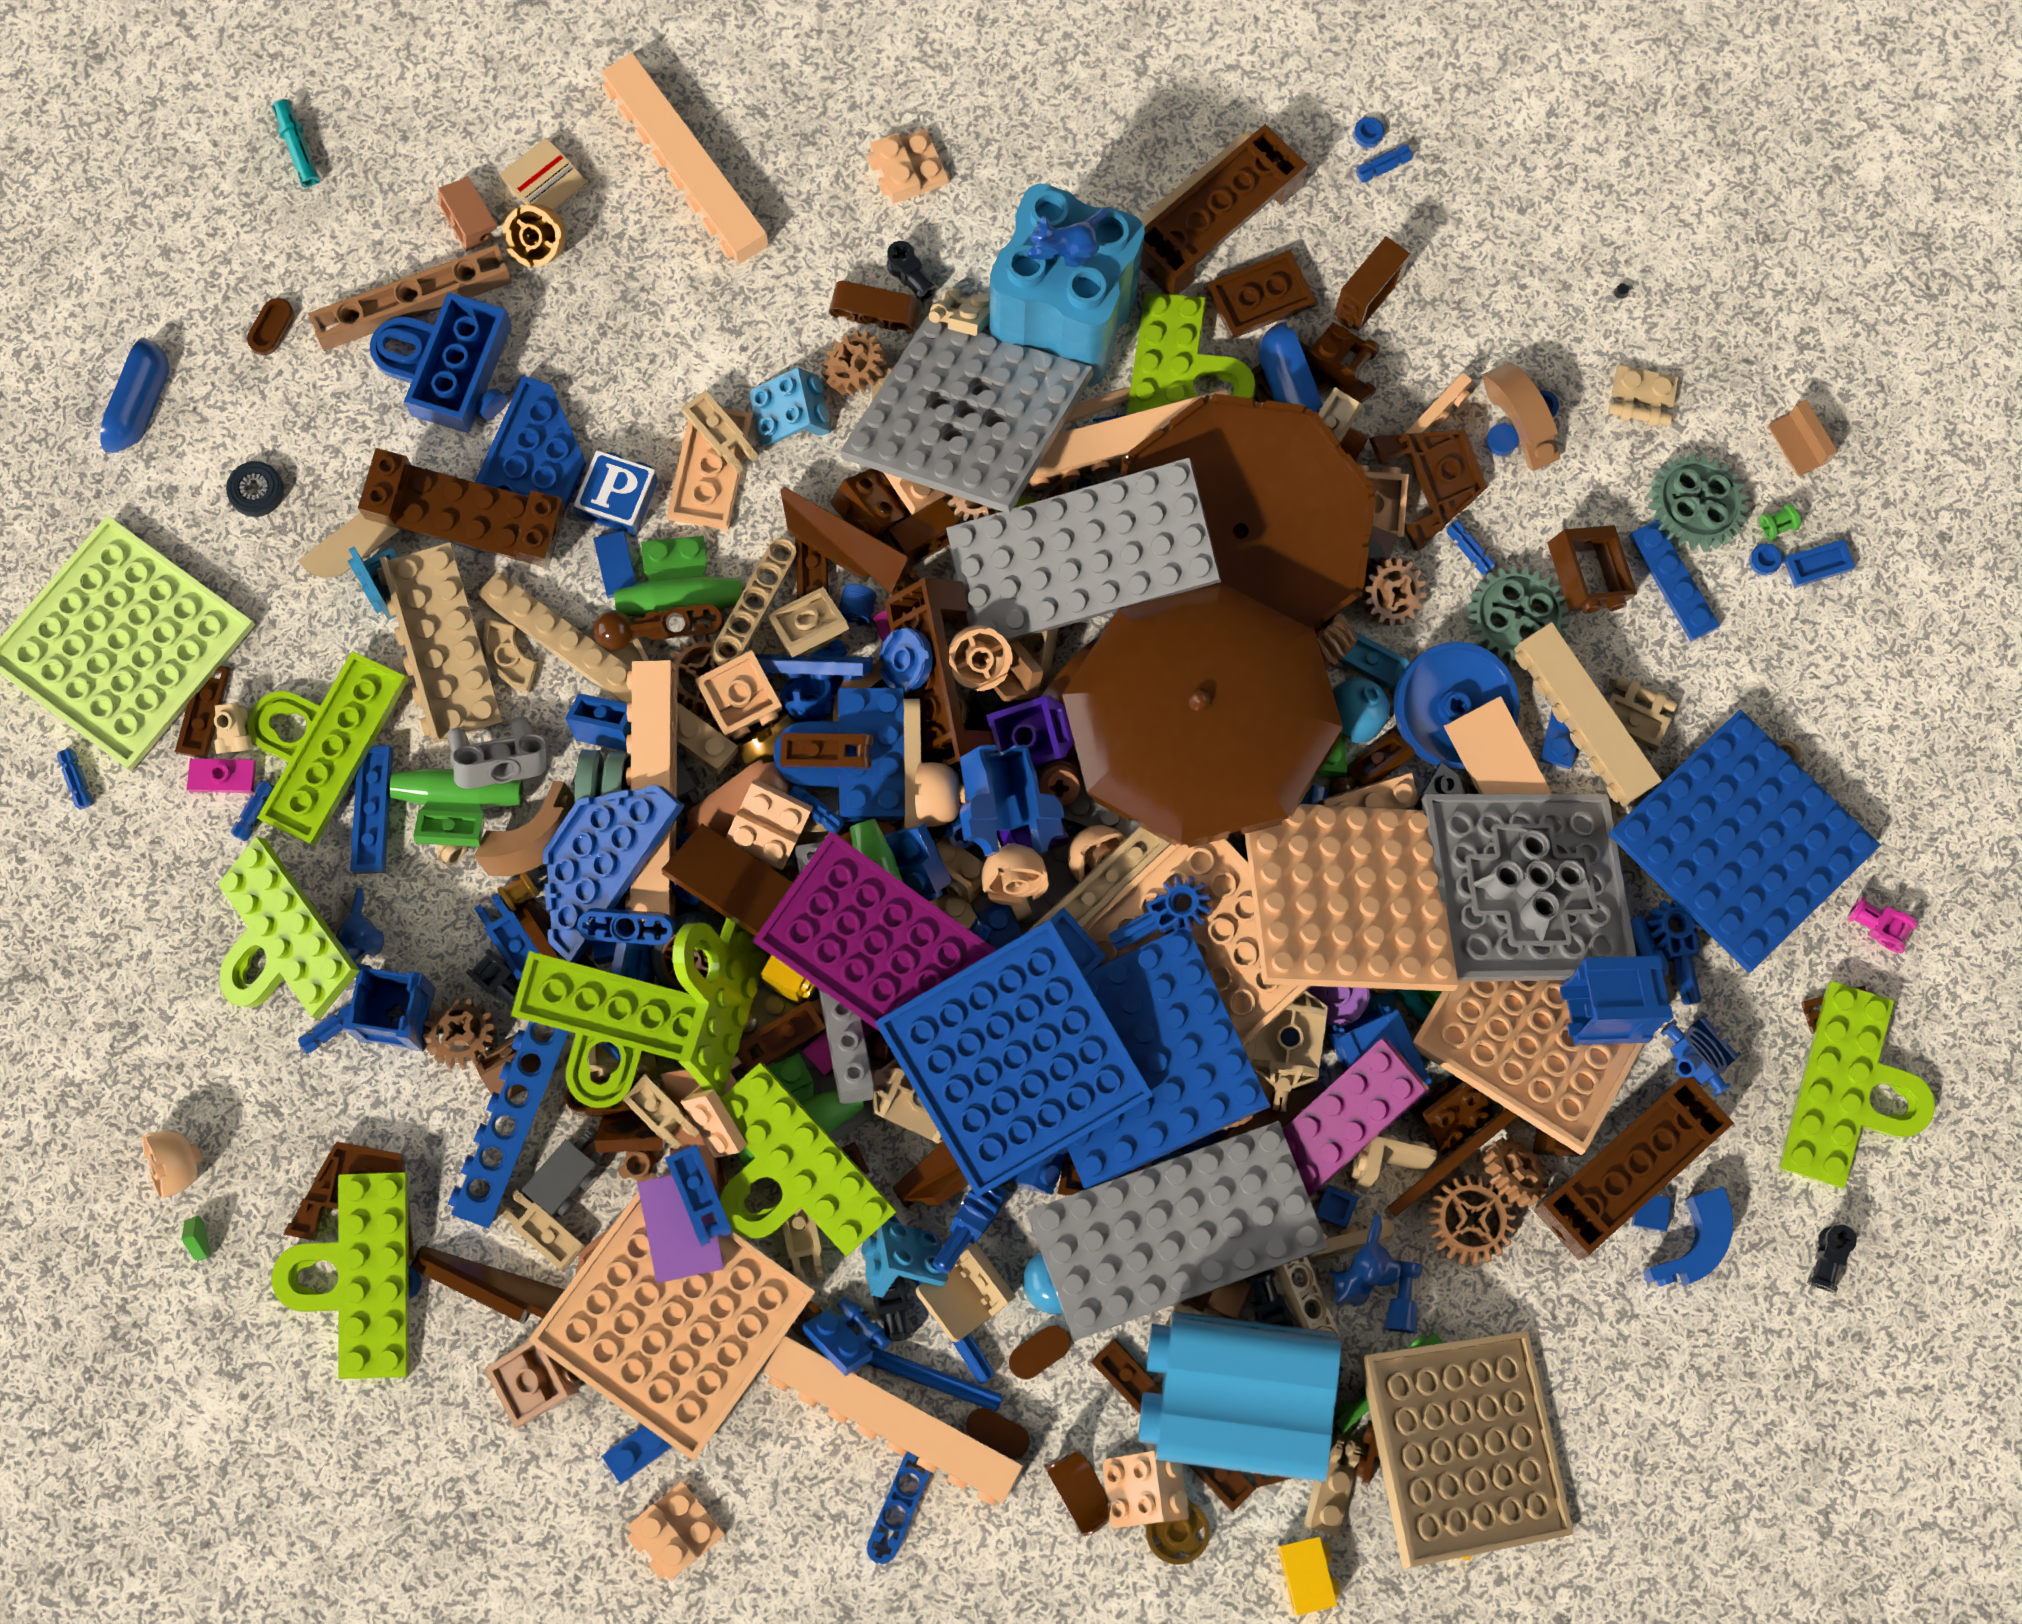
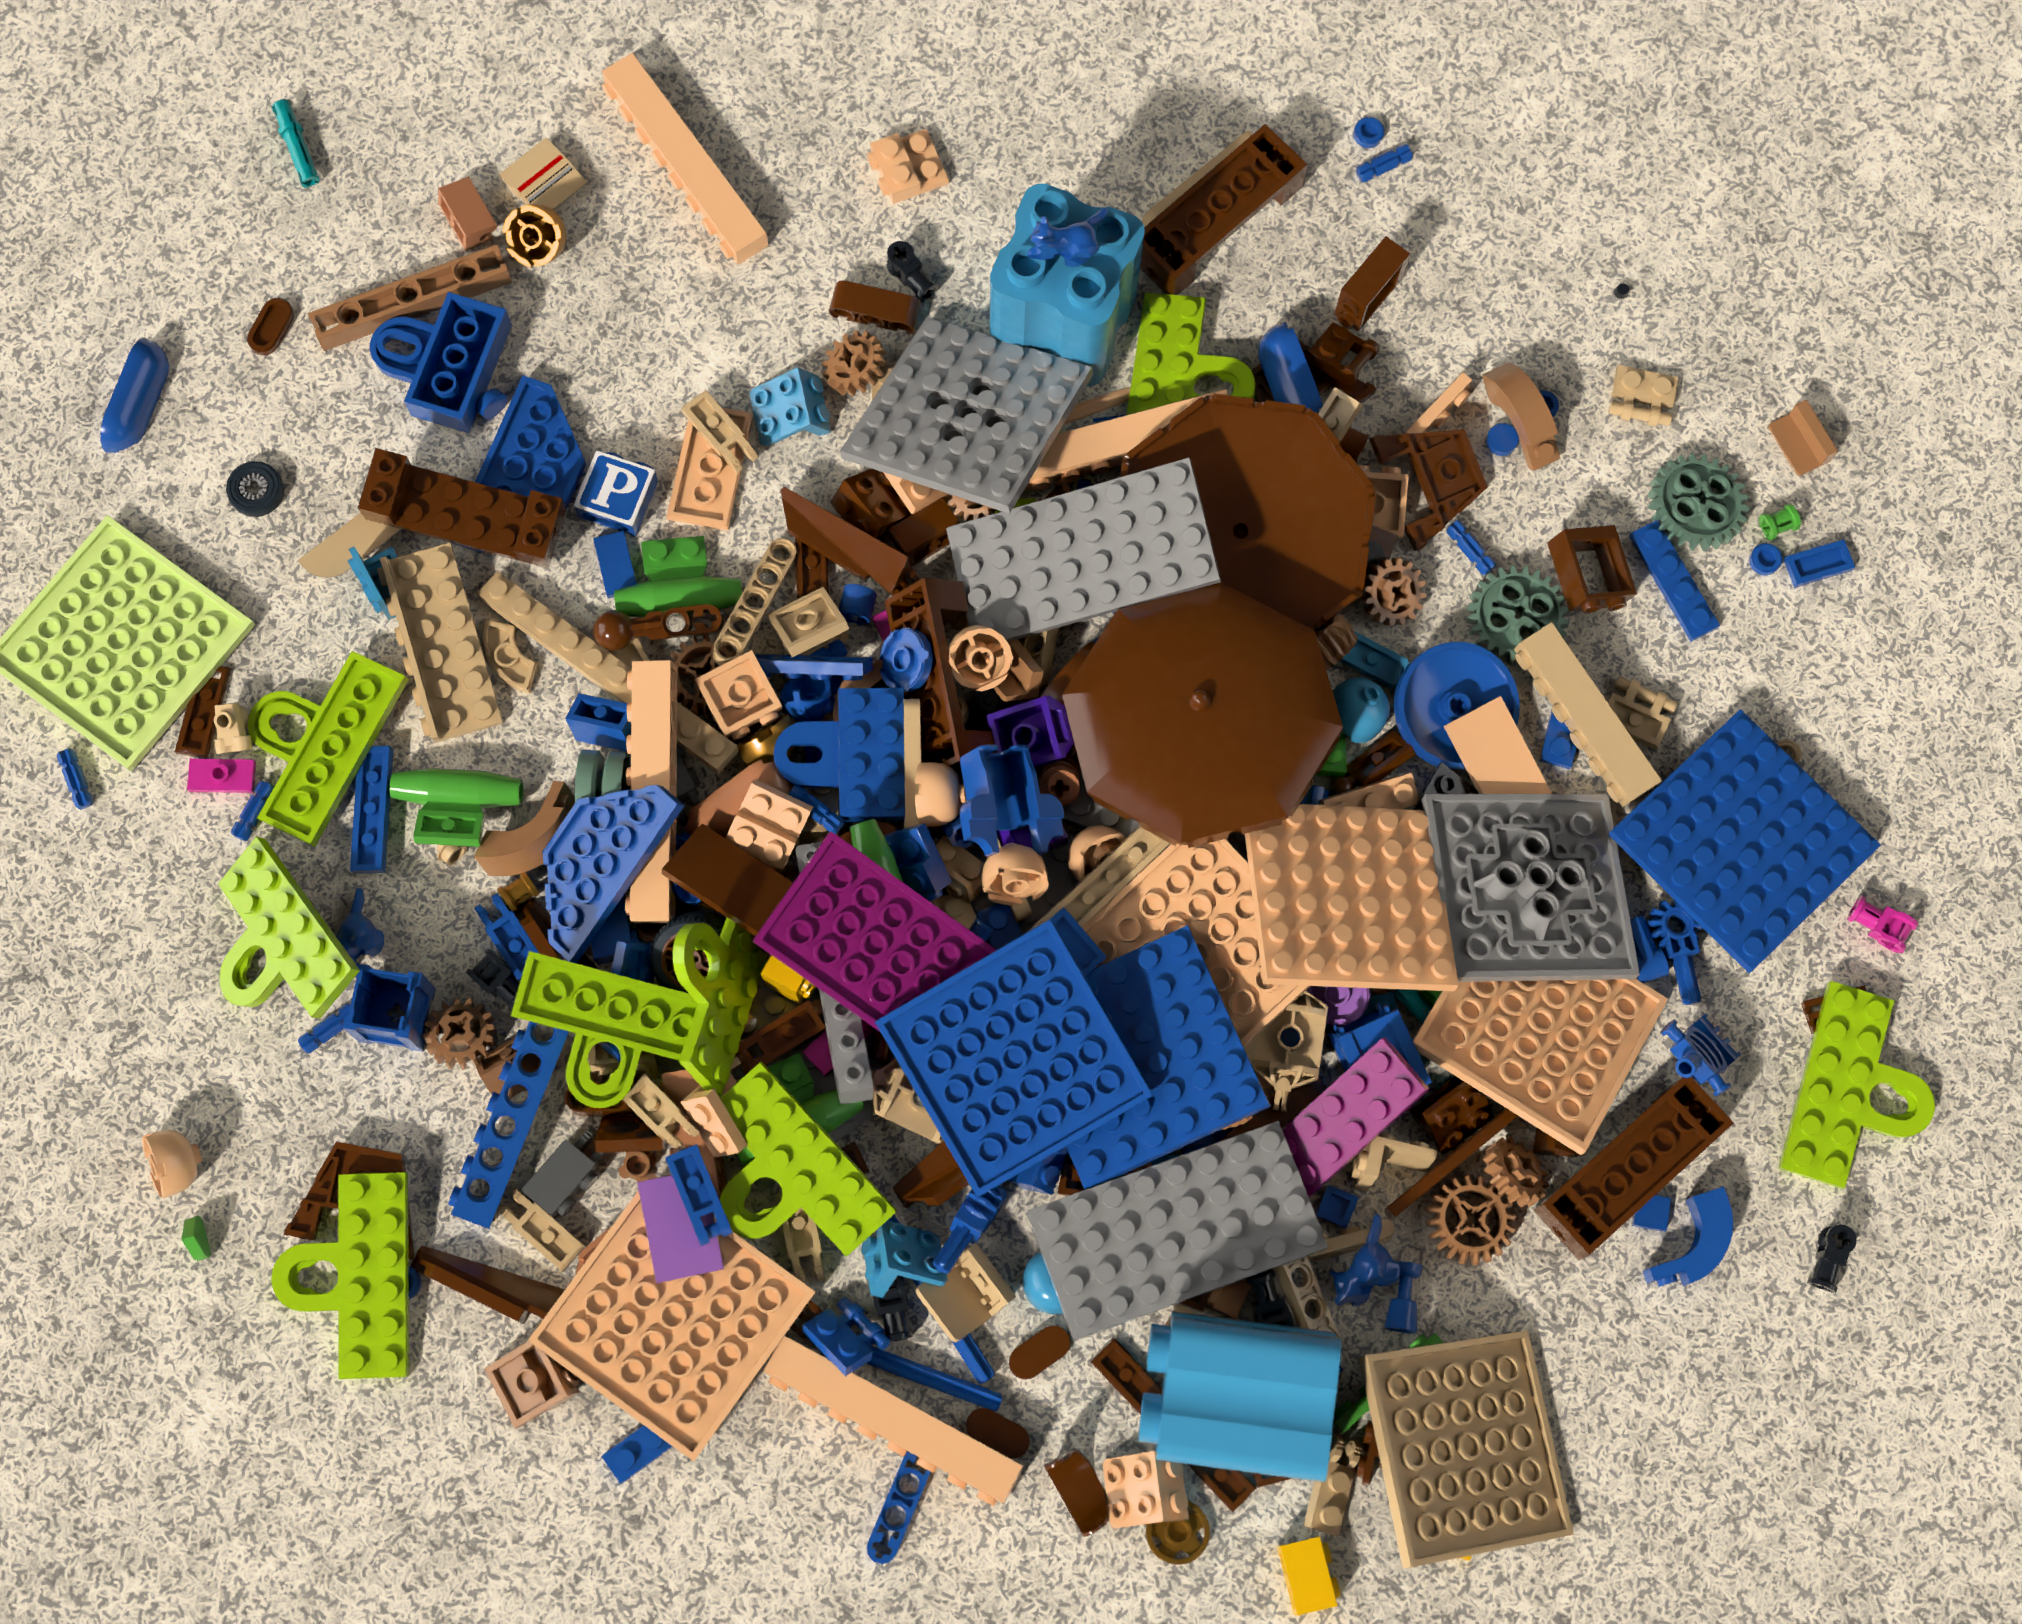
light grey piece [447,716,546,789] -> none
blue beam [577,908,676,945] -> none
light nougat plate [627,1481,726,1581] -> none
reddish brown plate [780,733,873,770] -> none
tan plate [929,288,990,336] -> none
blue gear [1109,875,1212,950] -> none
reddish brown plate [1206,250,1316,340] -> none
blue container [1559,956,1674,1045] -> none

